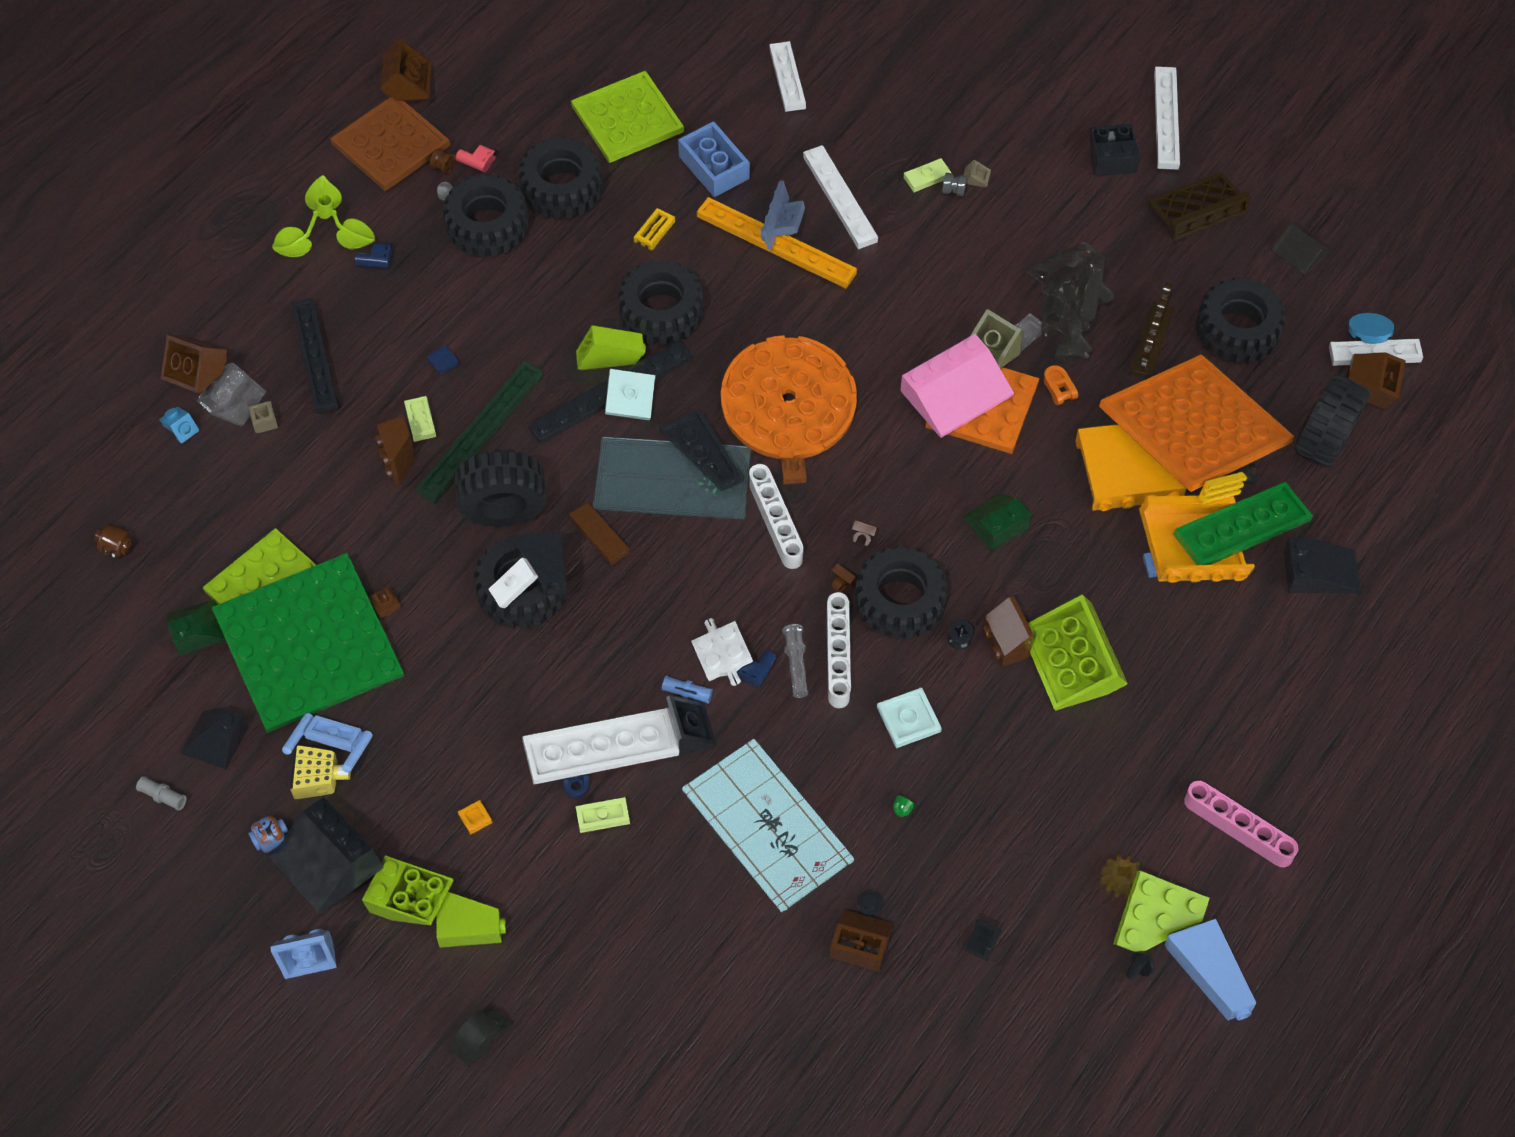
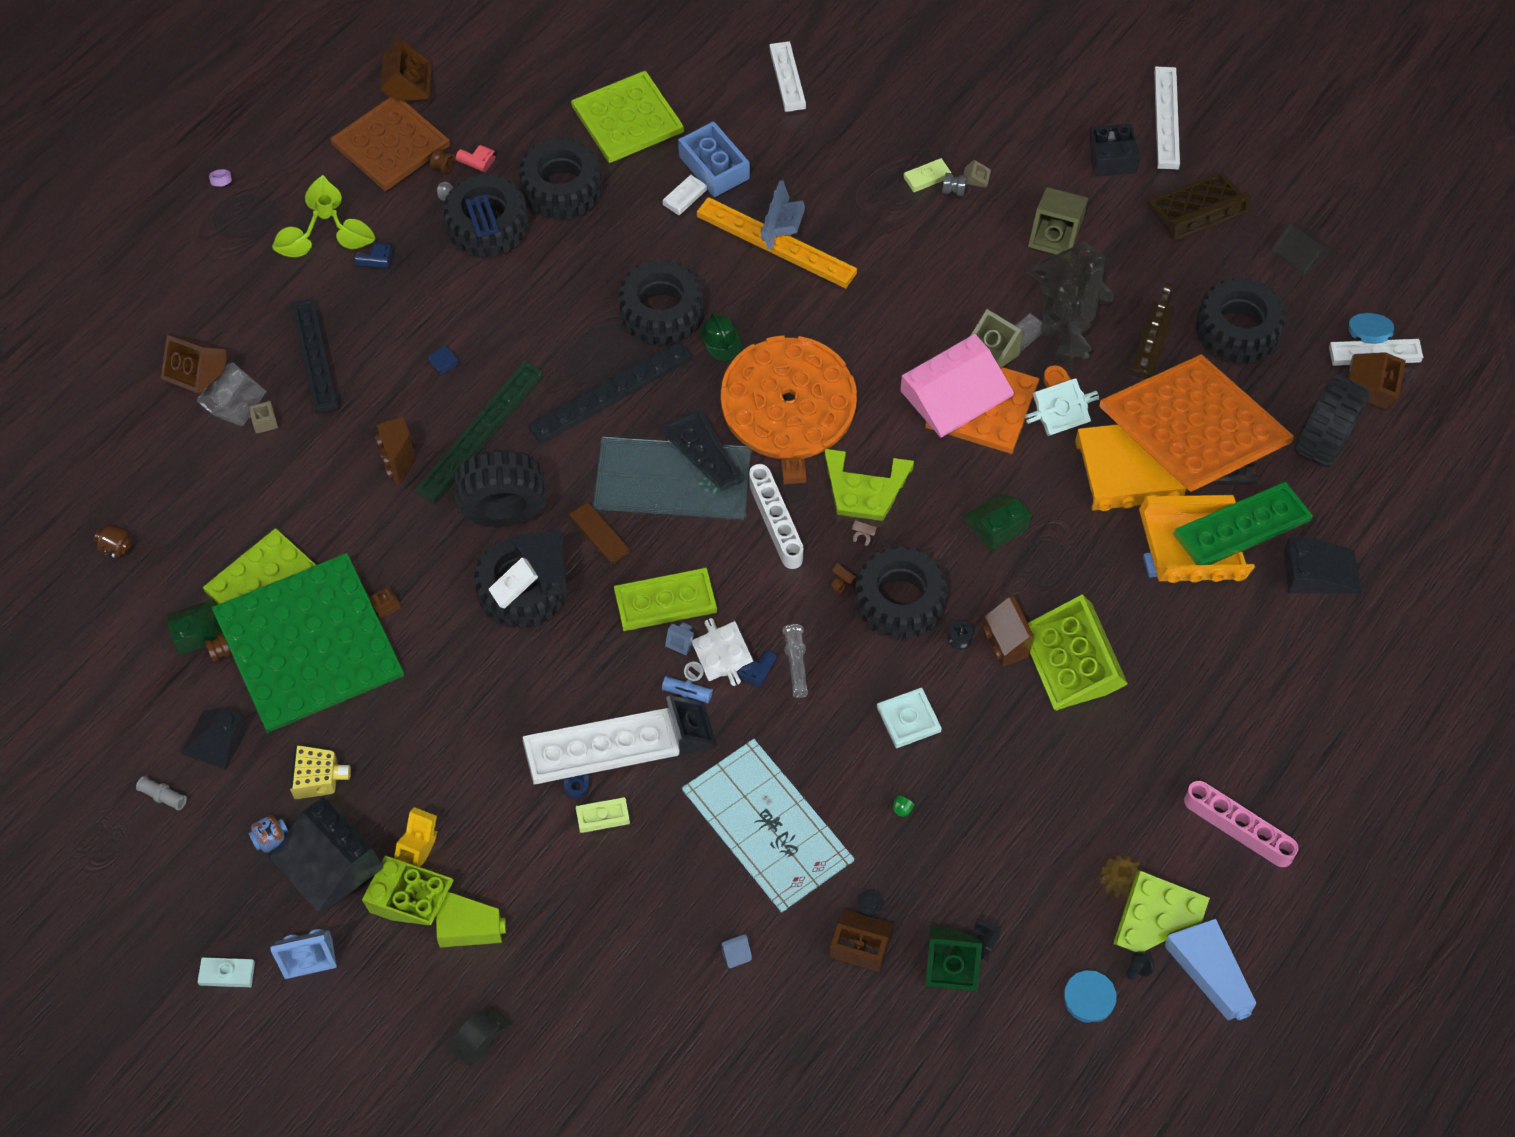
dark azure bracket [159,407,199,443] -> none
light blue plate [282,713,373,773] -> none
yellowish green plate [404,396,436,442] -> none
light orange tile [458,800,492,835] -> none
lime slope [576,325,646,370] -> none
light aqua plate [605,369,655,421] -> none
yellow tile [634,208,675,251] -> none
white plate [803,145,878,249] -> none
white beam [827,592,851,708] -> none
yellow tile [1198,472,1247,504] -> none
none -> light aqua plate [198,958,255,987]
none -> reddish brown wheel [204,633,232,663]
none -> lavender tile [209,169,232,187]
none -> yellow brick [394,807,438,867]
none -> dark blue tile [465,194,499,237]
none -> lime plate [614,568,717,631]
none -> white plate [663,175,707,215]
none -> sand blue tile [665,623,694,656]
none -> light grey hinge [684,662,704,681]
none -> dark green piece [700,312,742,362]
none -> sand blue slope [722,934,752,968]
none -> lime wing [825,449,914,521]
none -> dark green slope [925,926,982,991]
none -> light aqua plate [1025,378,1099,436]
none -> olive slope [1028,187,1088,258]
none -> dark azure tile [1064,970,1116,1023]

